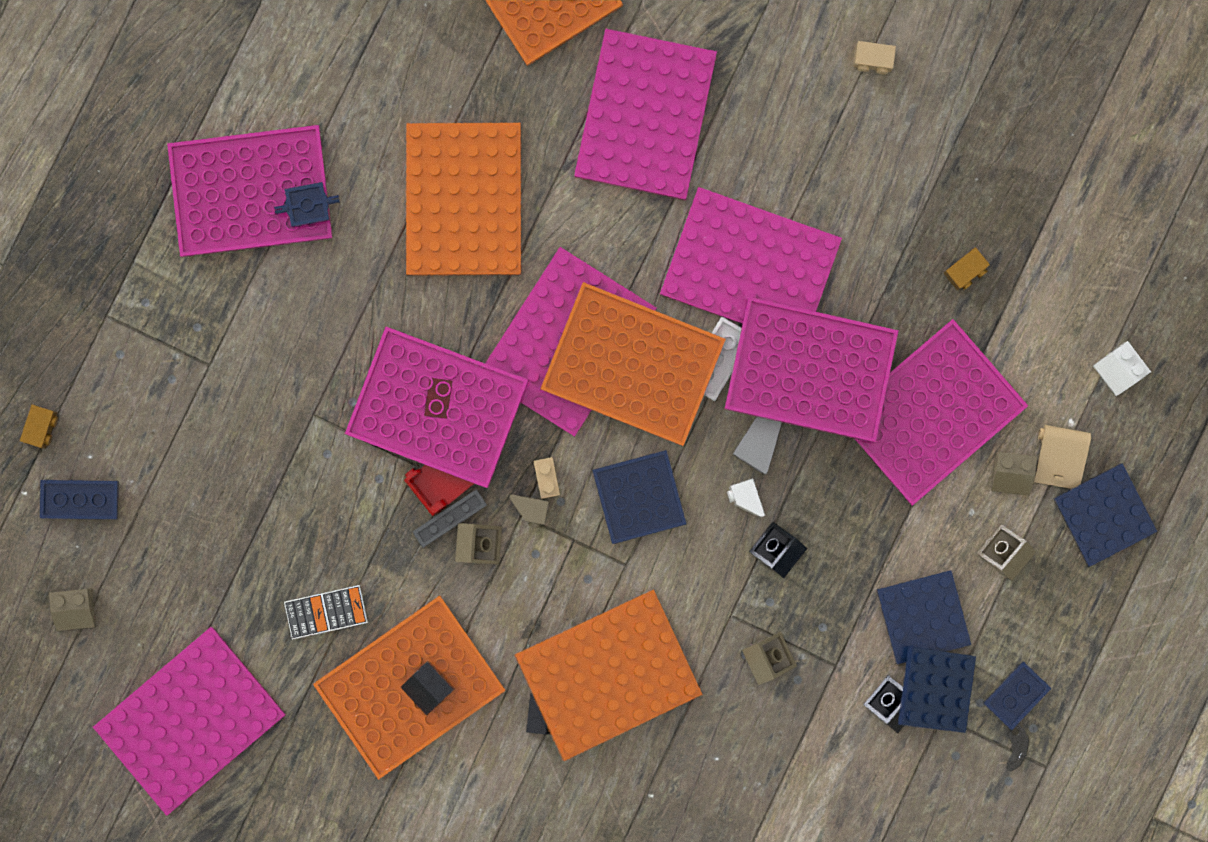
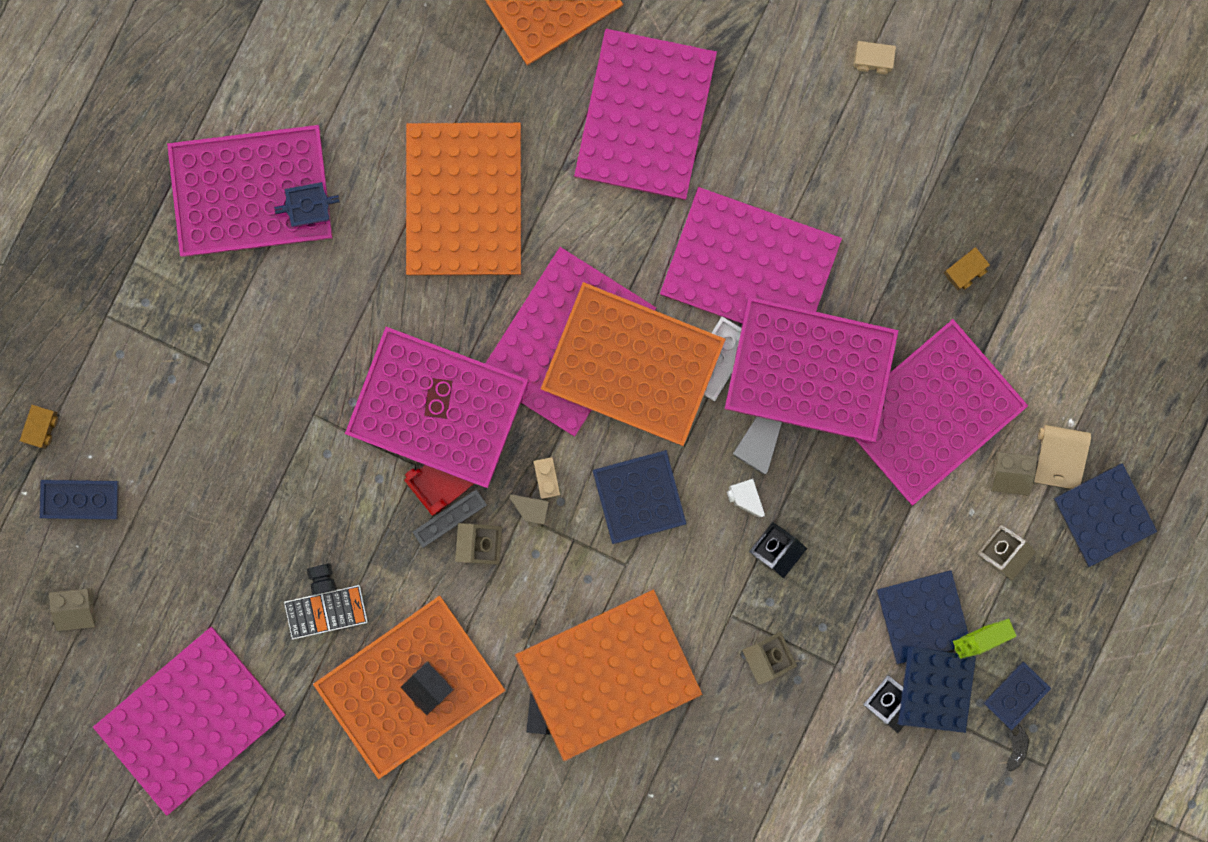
white slope [1093,341,1151,396] -> none
none -> black wheel [307,563,337,595]
none -> lime window [953,619,1017,659]

